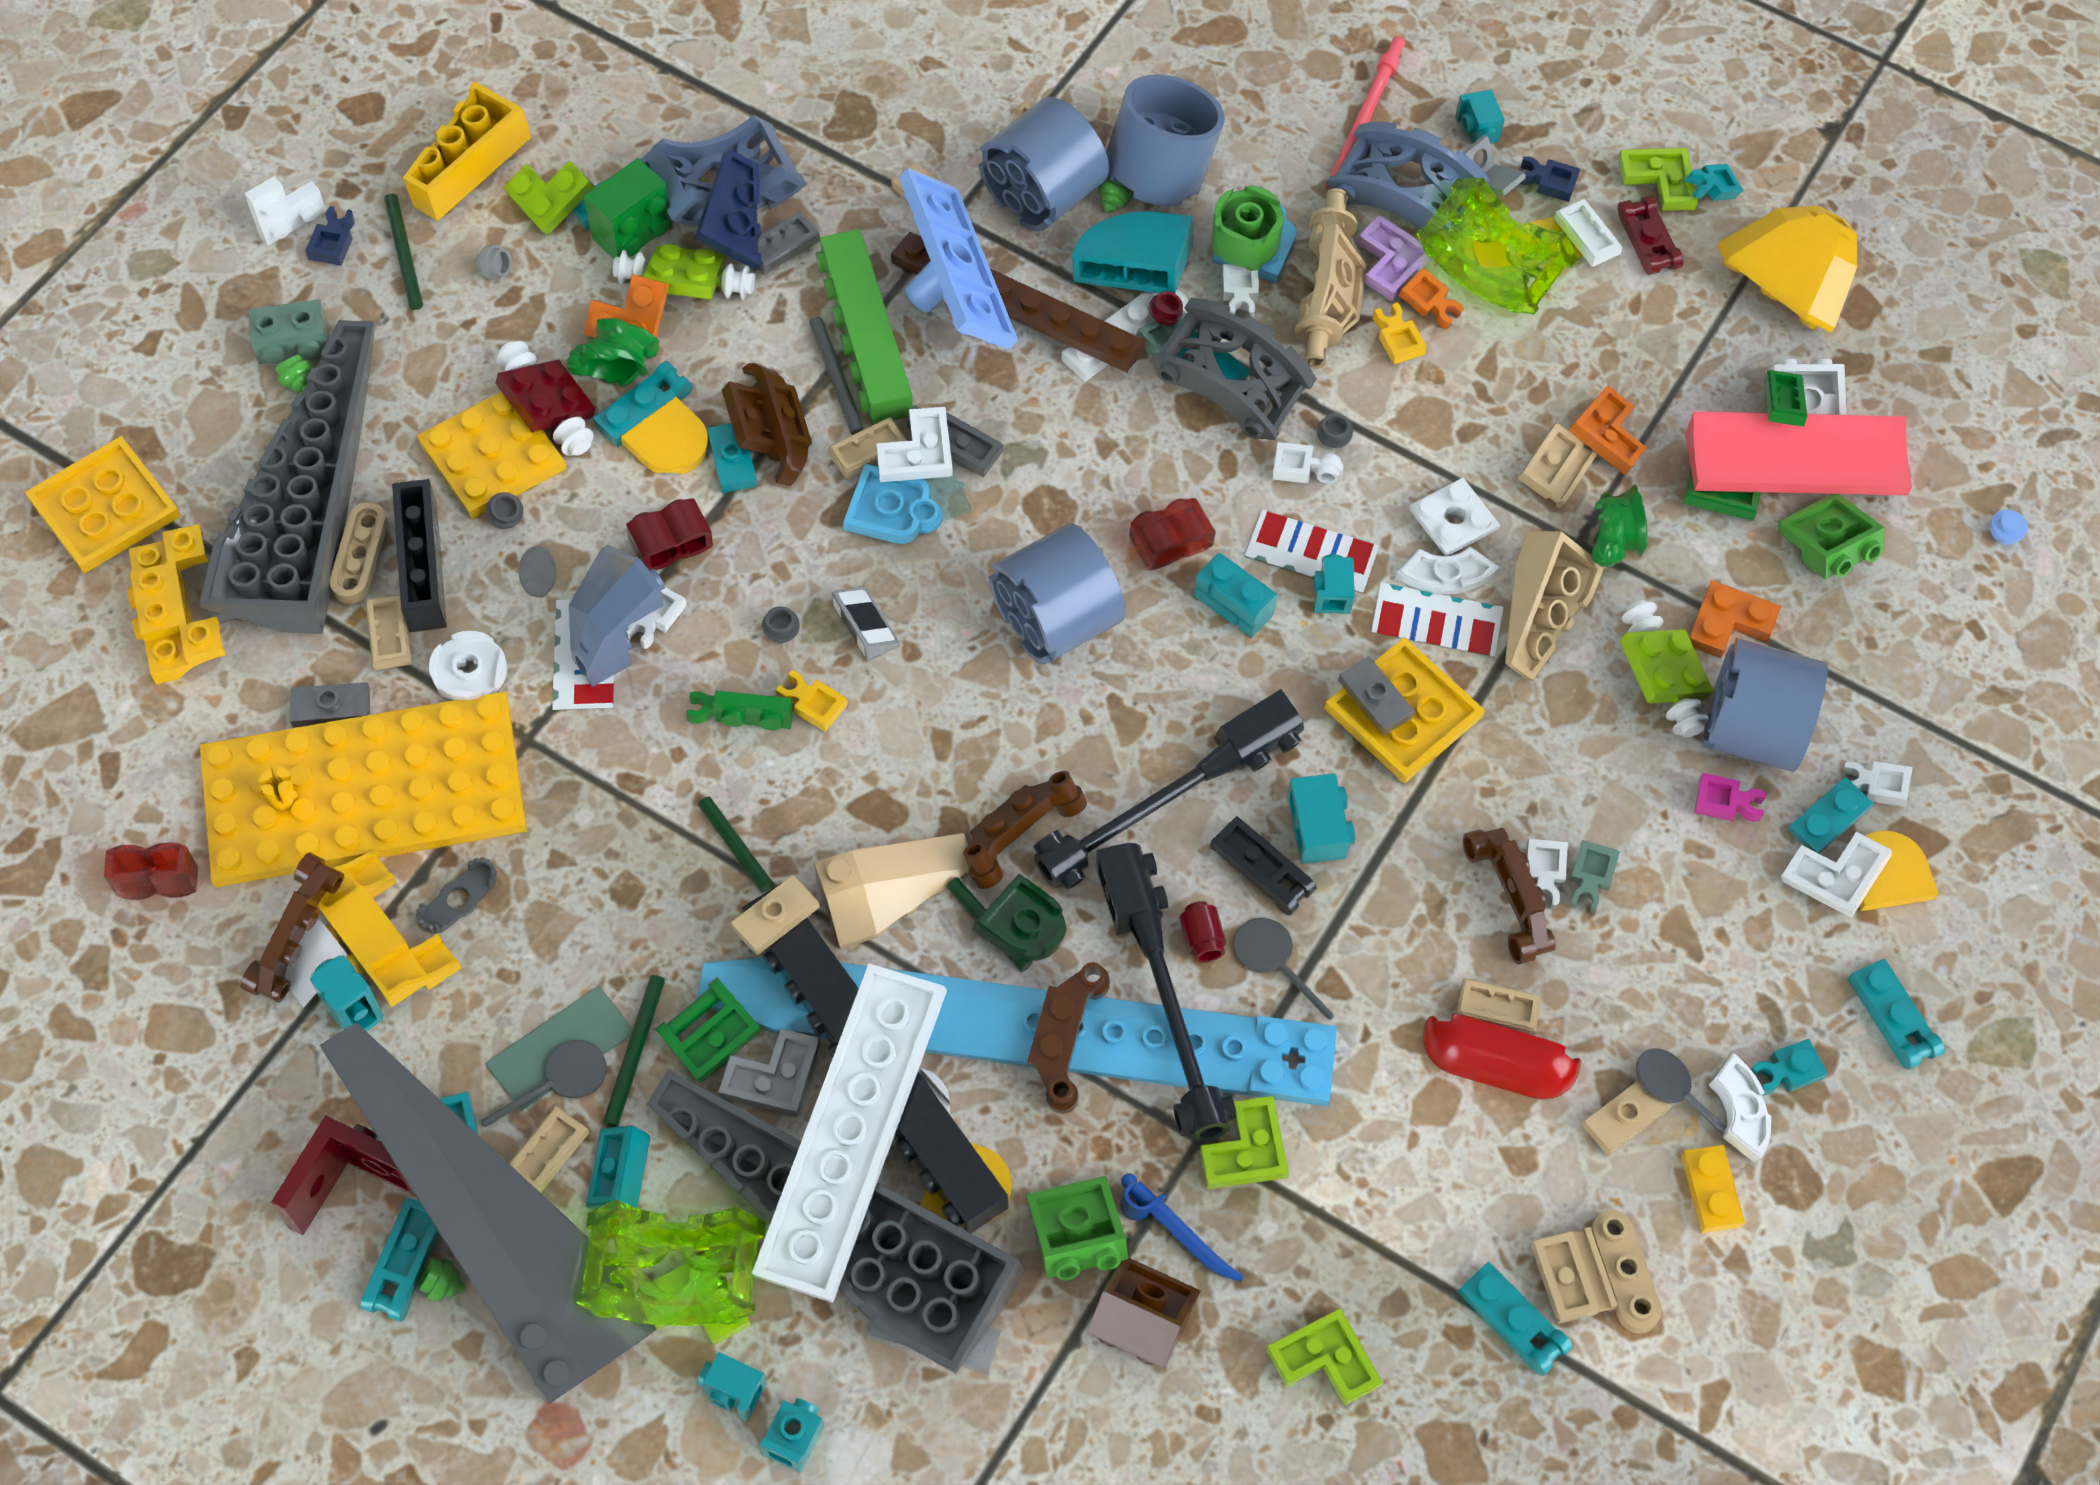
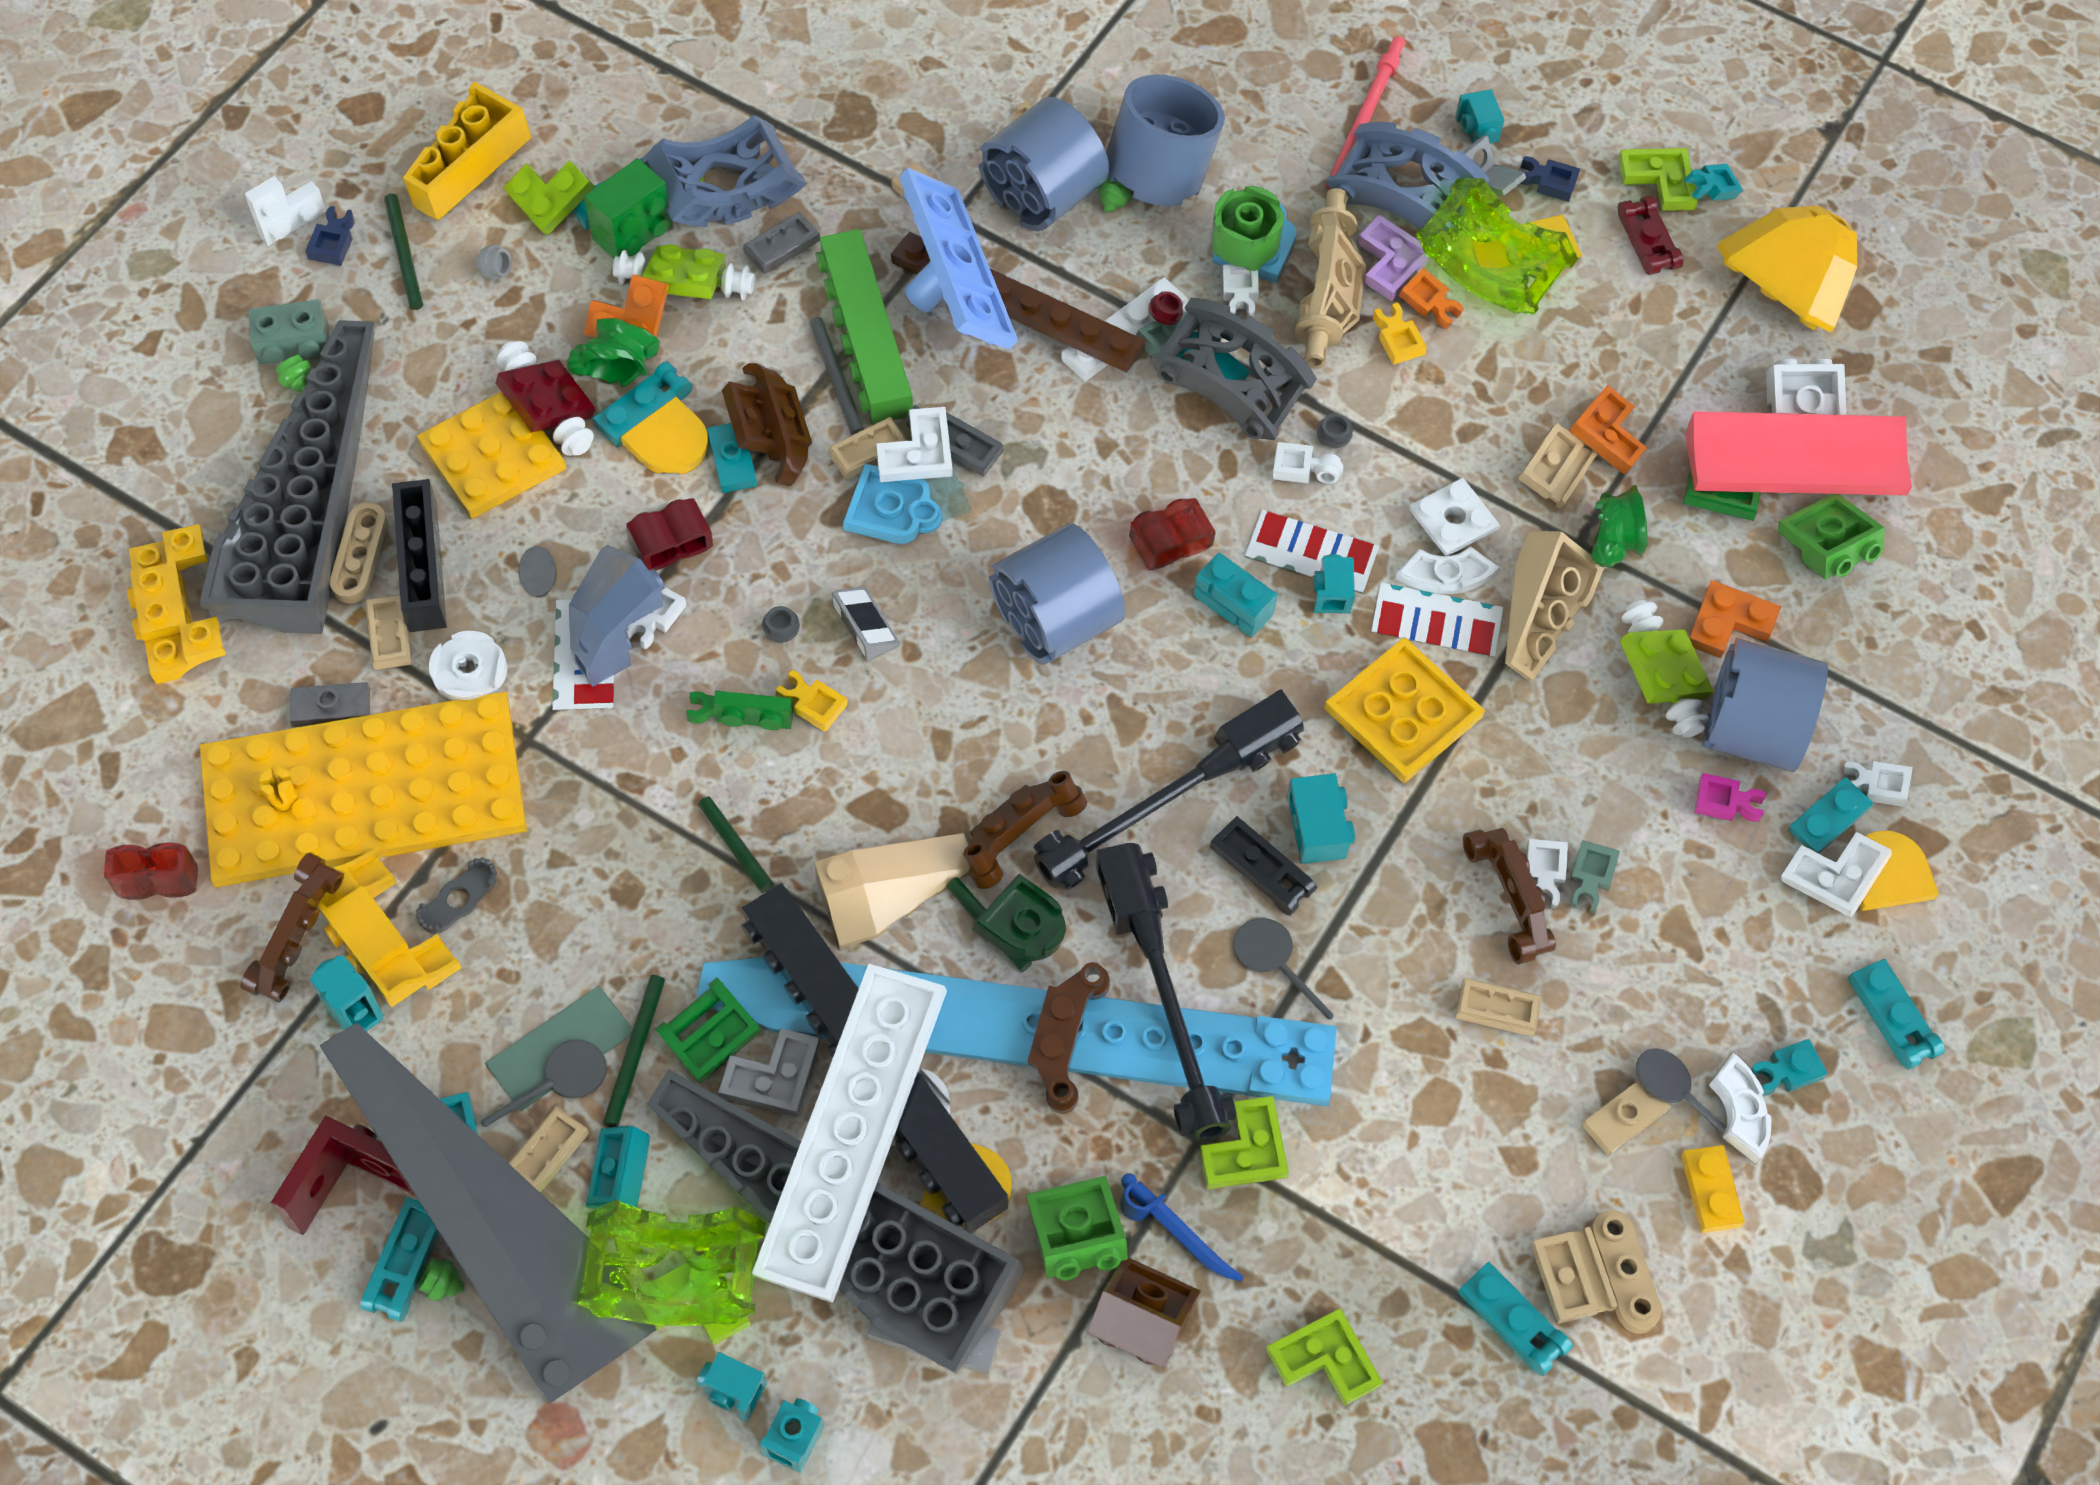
yellow plate [24,436,181,574] -> none
white sticker [285,917,348,1008] -> none
dark grey plate [486,492,523,529] -> none
dark blue wing [694,148,762,270] -> none
tan plate [731,874,820,956] -> none
teal brick [1072,211,1194,293] -> none
dark red brick [1179,901,1227,963] -> none
flat silver plate [1338,656,1415,736] -> none
red brick [1423,1014,1581,1099] -> none
white plate [1554,199,1623,267] -> none
green plate [1764,370,1808,427] -> none
light blue plate [1990,509,2028,545] -> none

